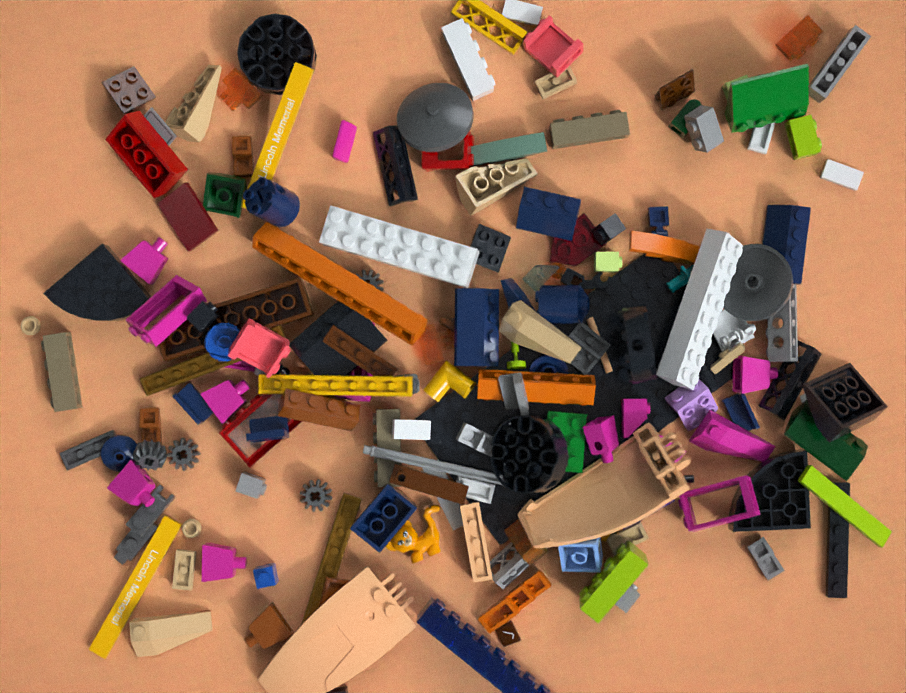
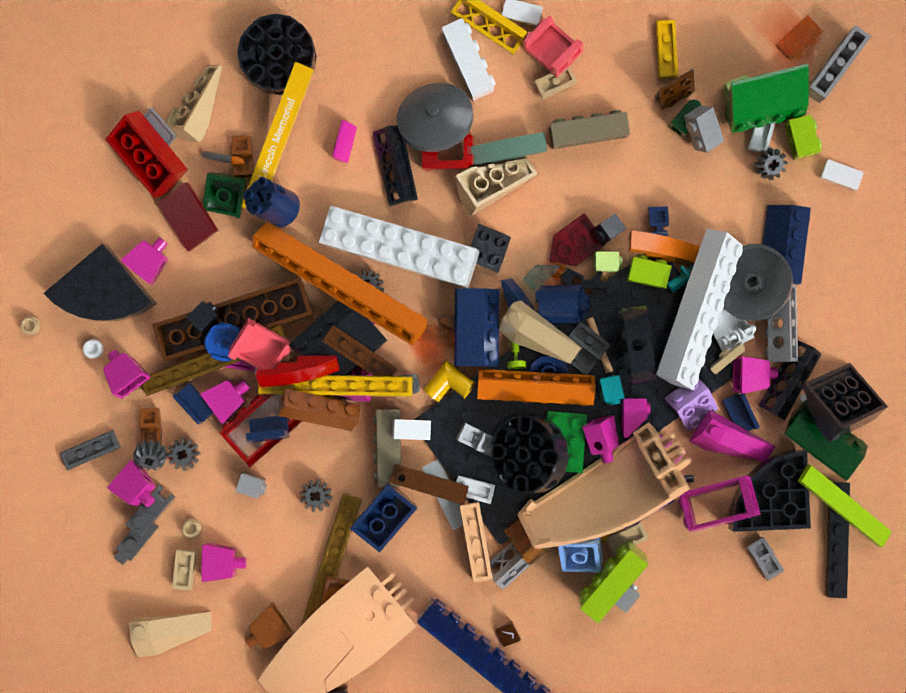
dark tan brick [41,332,83,412] -> none
yellow tile [89,515,183,659] -> none
dark blue dish [101,435,137,472] -> none
hinge [102,66,156,114] -> none
dark pink window [126,275,207,347] -> none
clear orange hinge [220,67,263,111] -> none
blue brick [253,563,279,589] -> none
light grey piece [363,445,502,485] -> none
light orange animal [385,505,441,564] -> none
orange slope [478,569,552,634] -> none
light grey panel [499,372,529,416] -> none
dark blue slope [516,187,581,241] -> none
none -> white tile [83,339,104,358]
none -> dark pink torso [103,350,151,399]
none -> flat silver piece [201,151,244,165]
none -> red slope [256,356,340,387]
none -> teal brick [596,375,624,405]
none -> lime brick [626,255,672,289]
none -> yellow tile [655,20,679,79]
none -> dark grey gear [754,147,788,180]

